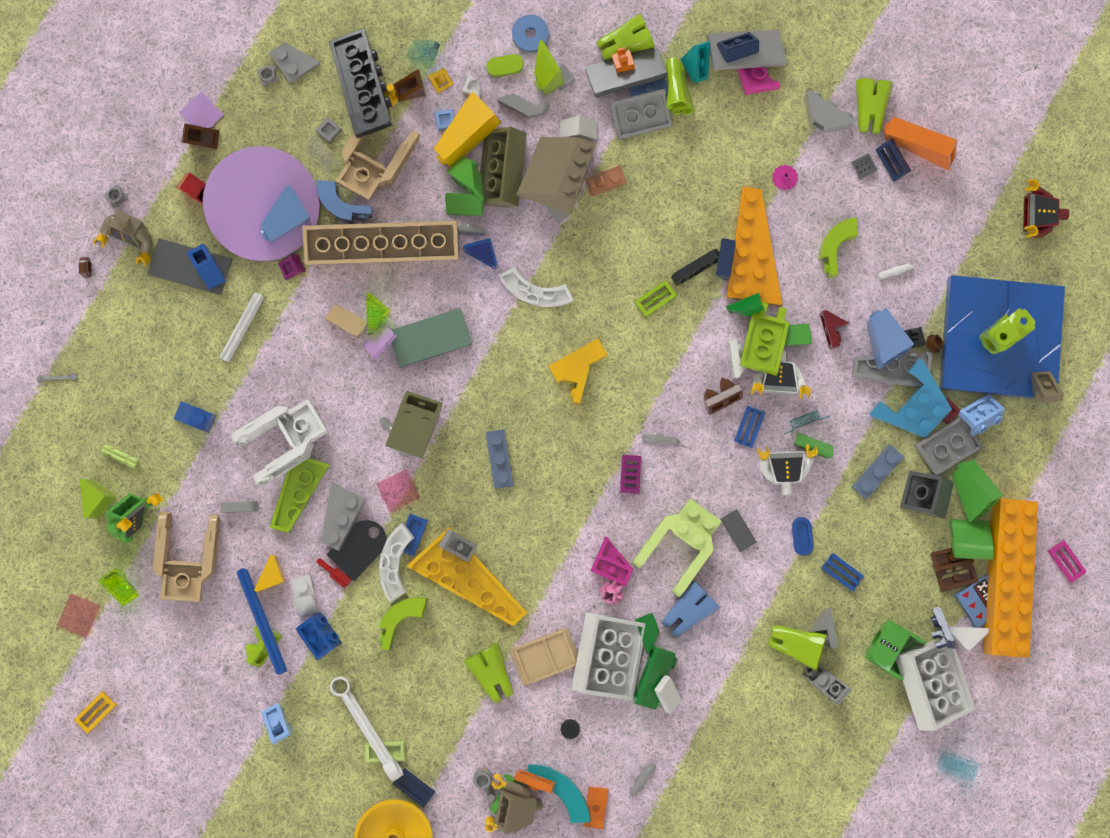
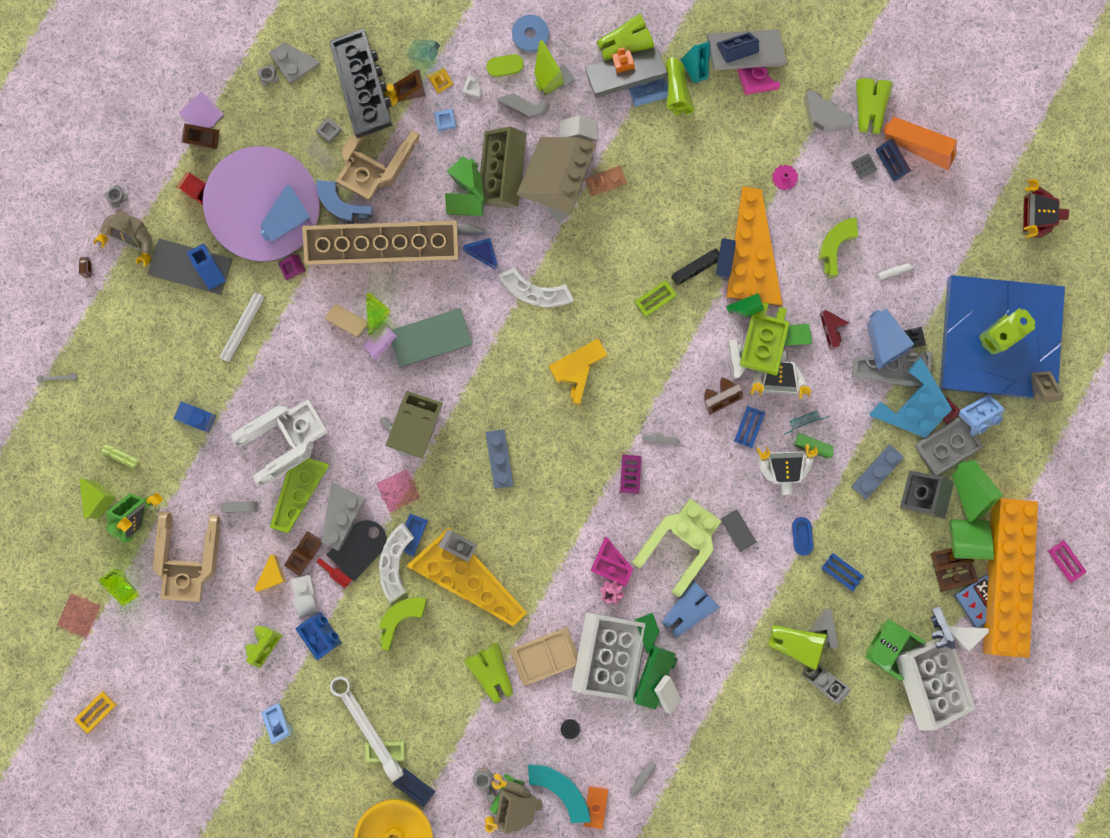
blue axle [237,568,287,675] -> none
yellow slope [434,92,501,167] -> none
orange plate [514,769,556,794] -> none
light grey tile [609,88,672,140] -> none
reddish brown plate [926,334,944,353] -> none
clear light blue slope [937,750,980,782] -> none
none -> reddish brown slope [284,531,323,576]

